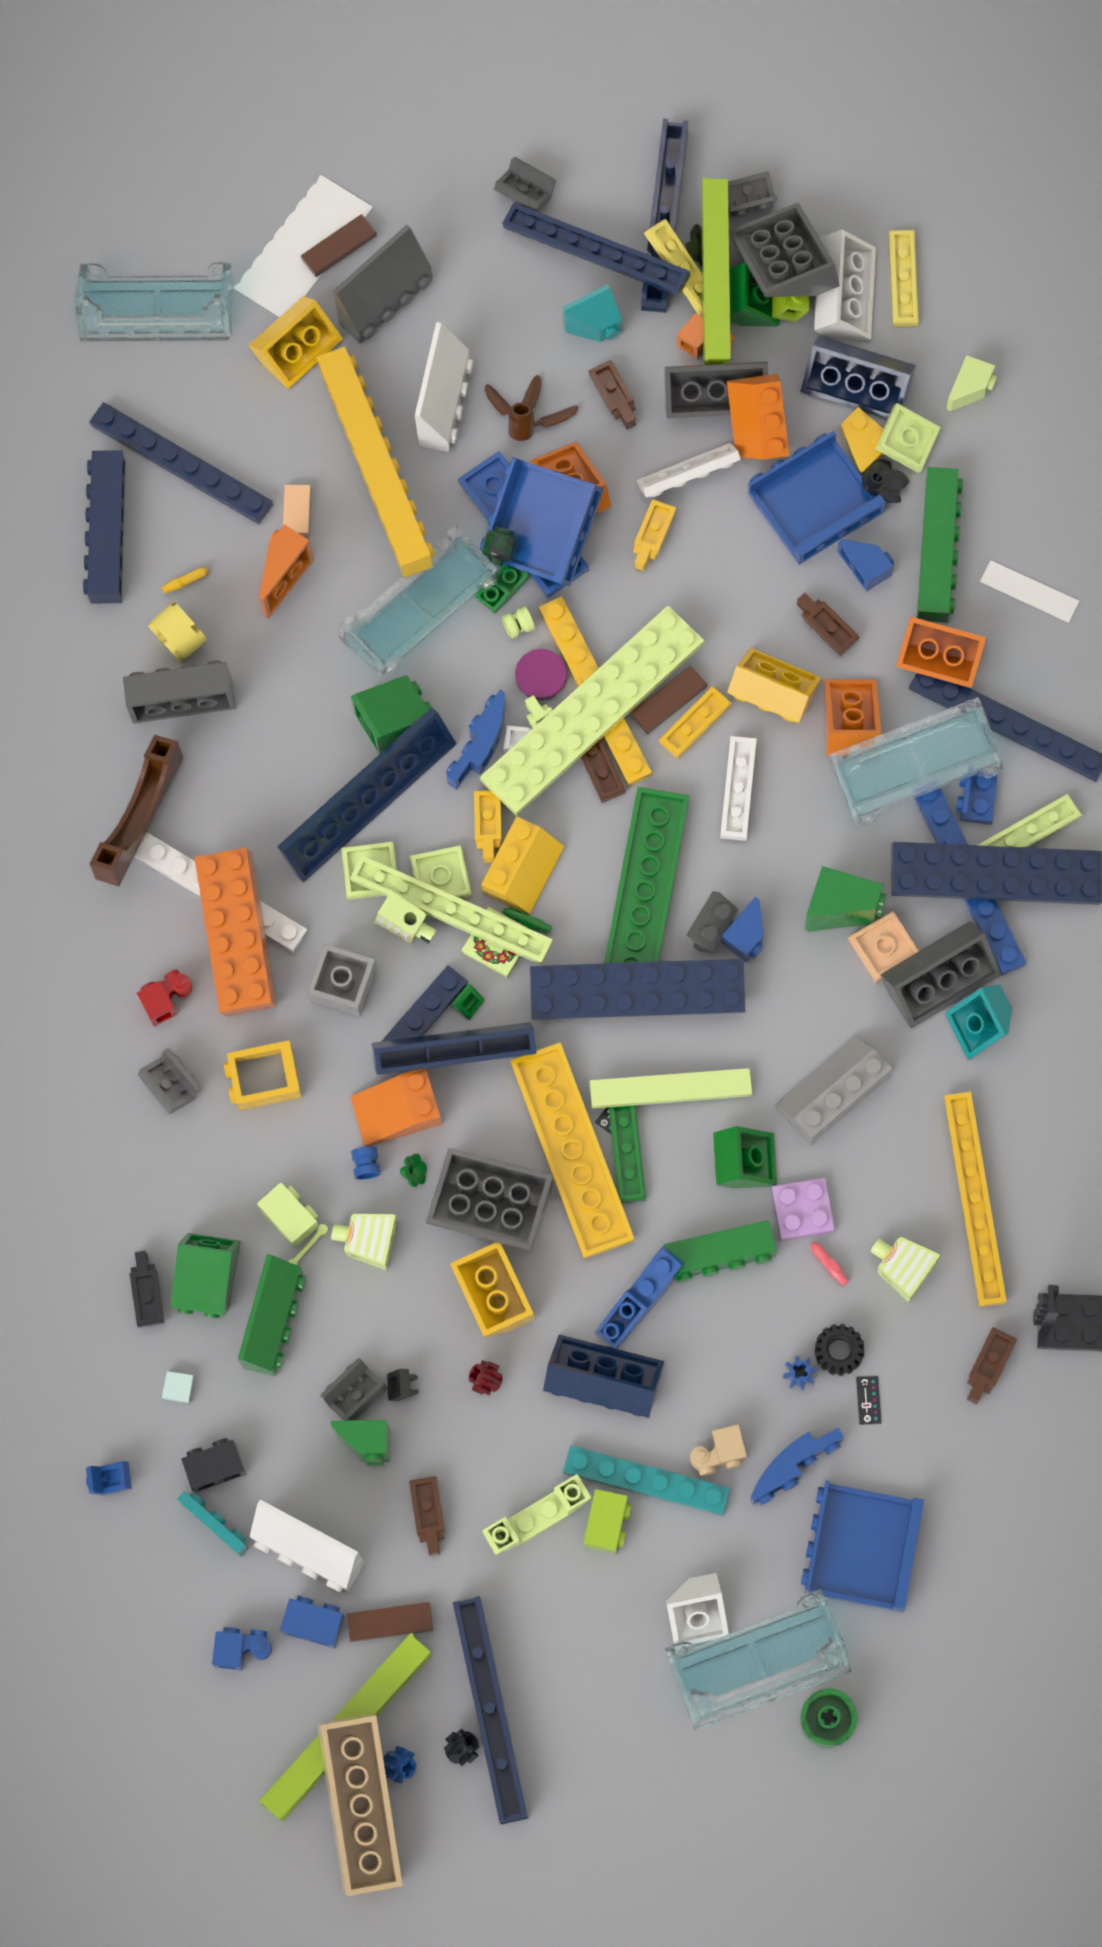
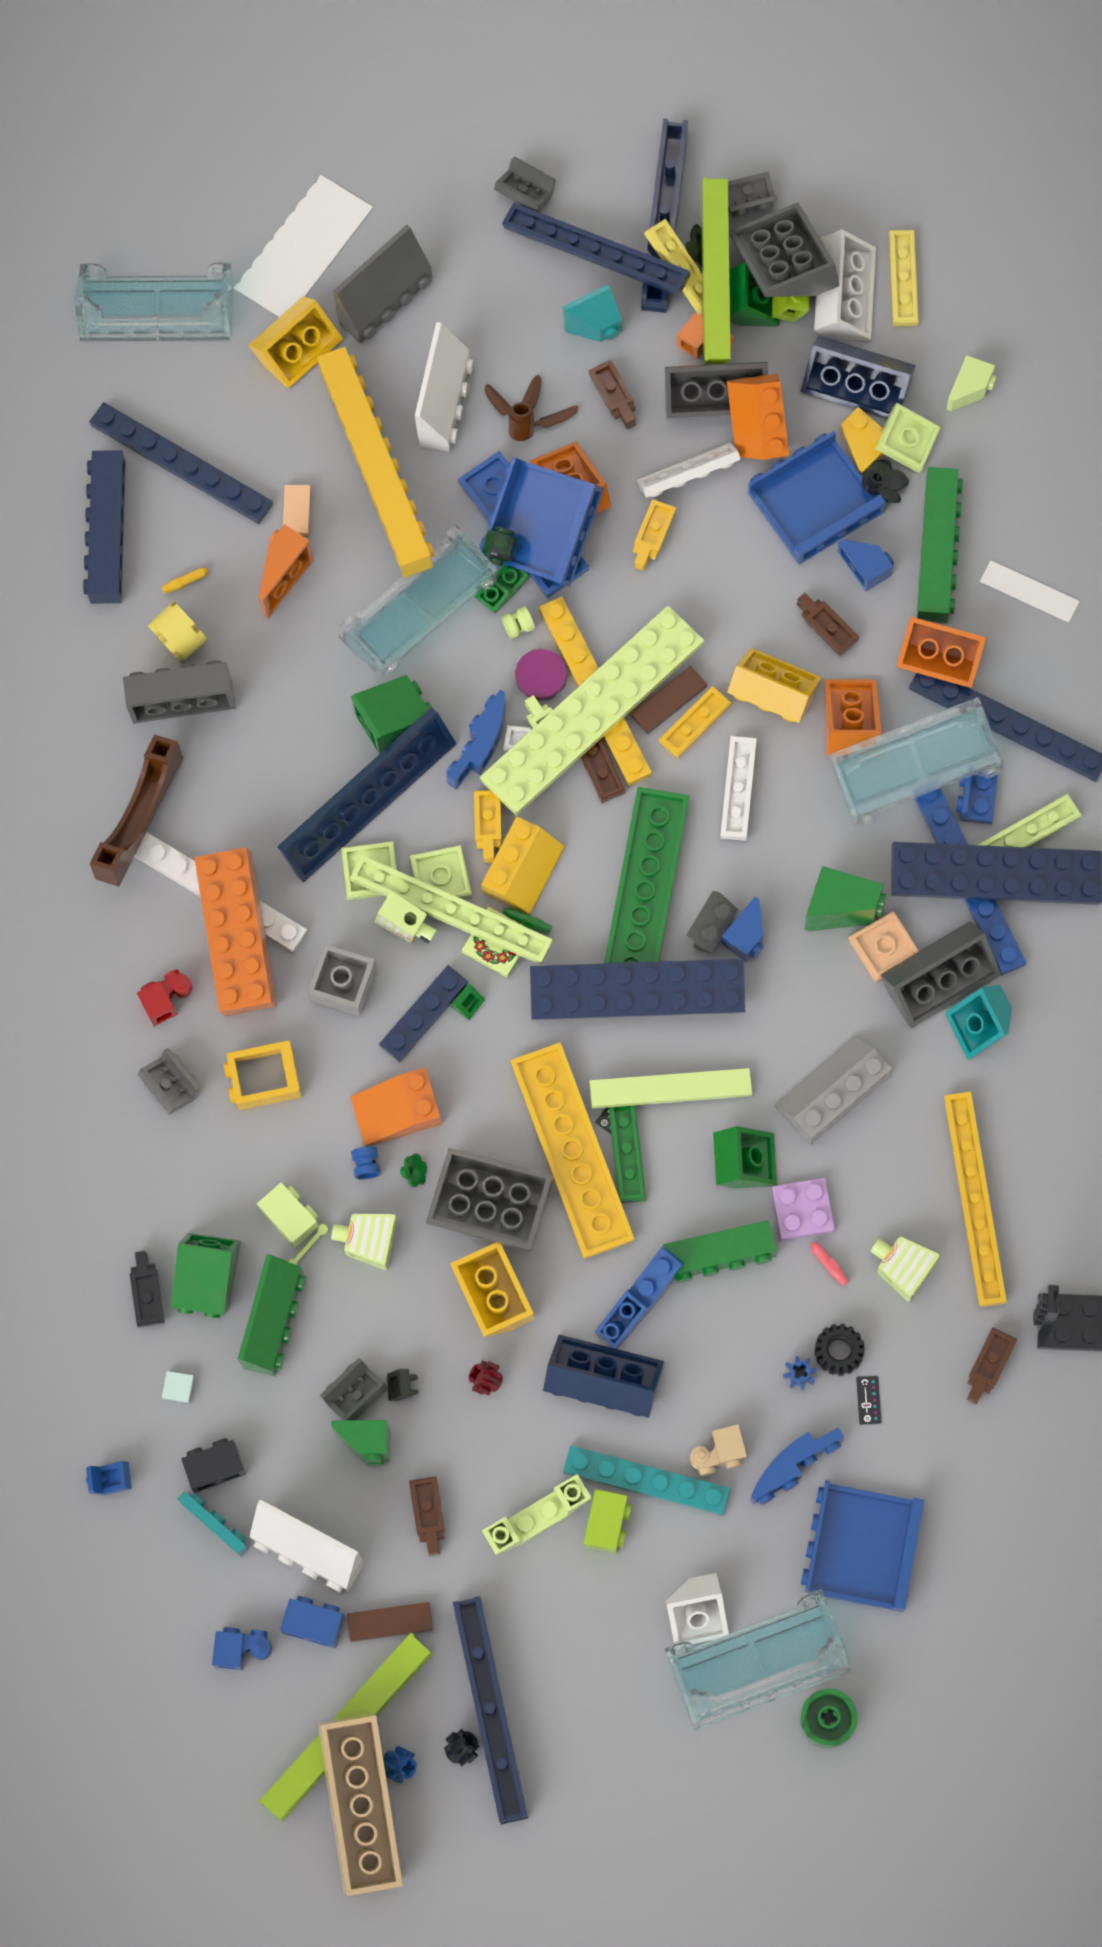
reddish brown tile [300,214,377,277] -> none
dark blue brick [371,1022,536,1075] -> none

